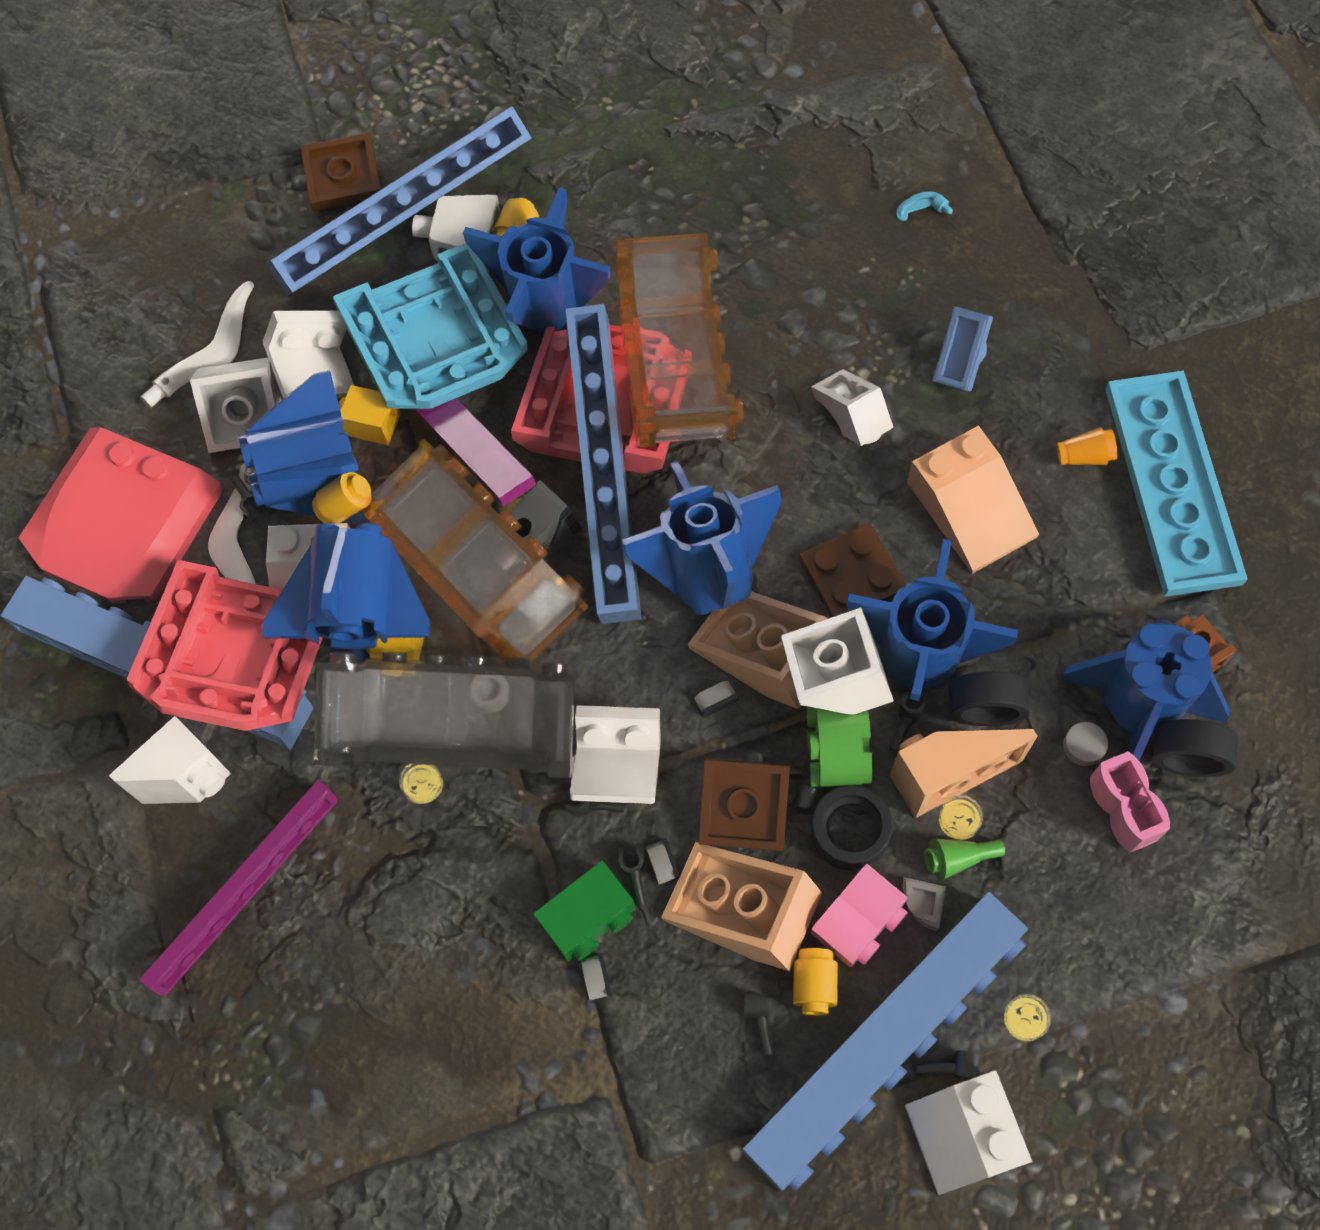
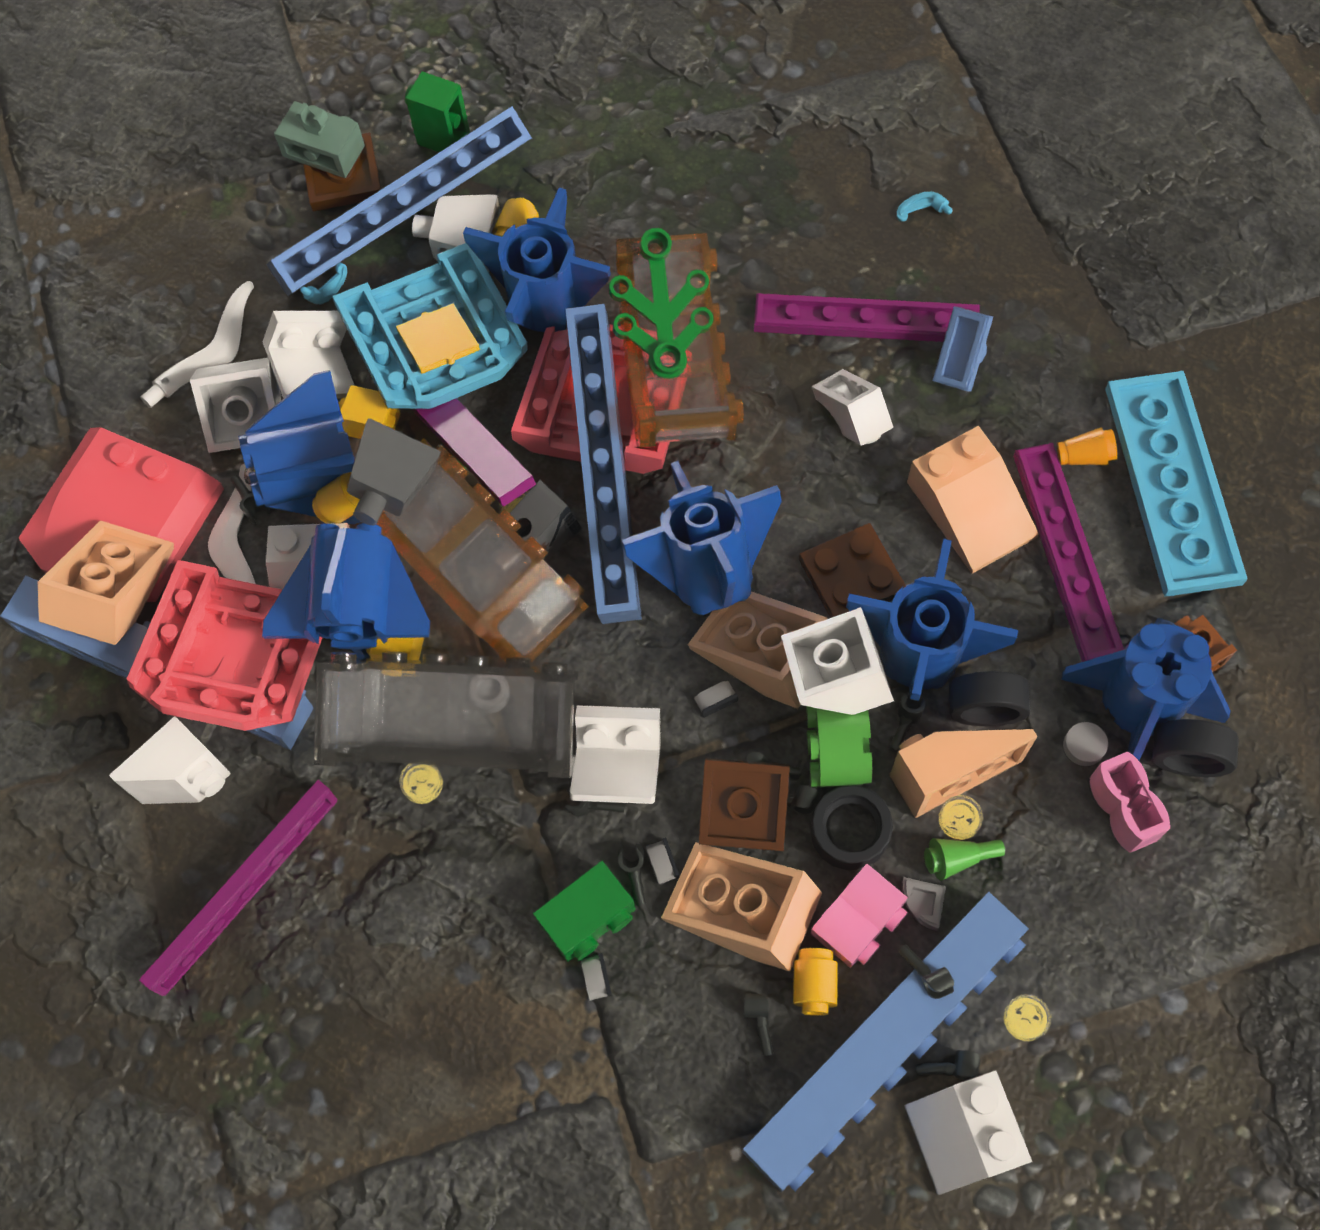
none -> light nougat slope [38,520,174,645]
none -> sand green brick [274,101,365,178]
none -> medium azure piece [300,263,347,305]
none -> dark grey torso [347,418,441,526]
none -> yellow piece [396,303,480,374]
none -> green brick [405,71,470,152]
none -> green plant [609,228,714,380]
none -> magenta tile [754,293,980,342]
none -> pearl dark grey hand [899,945,954,999]
none -> magenta tile [1013,443,1124,662]

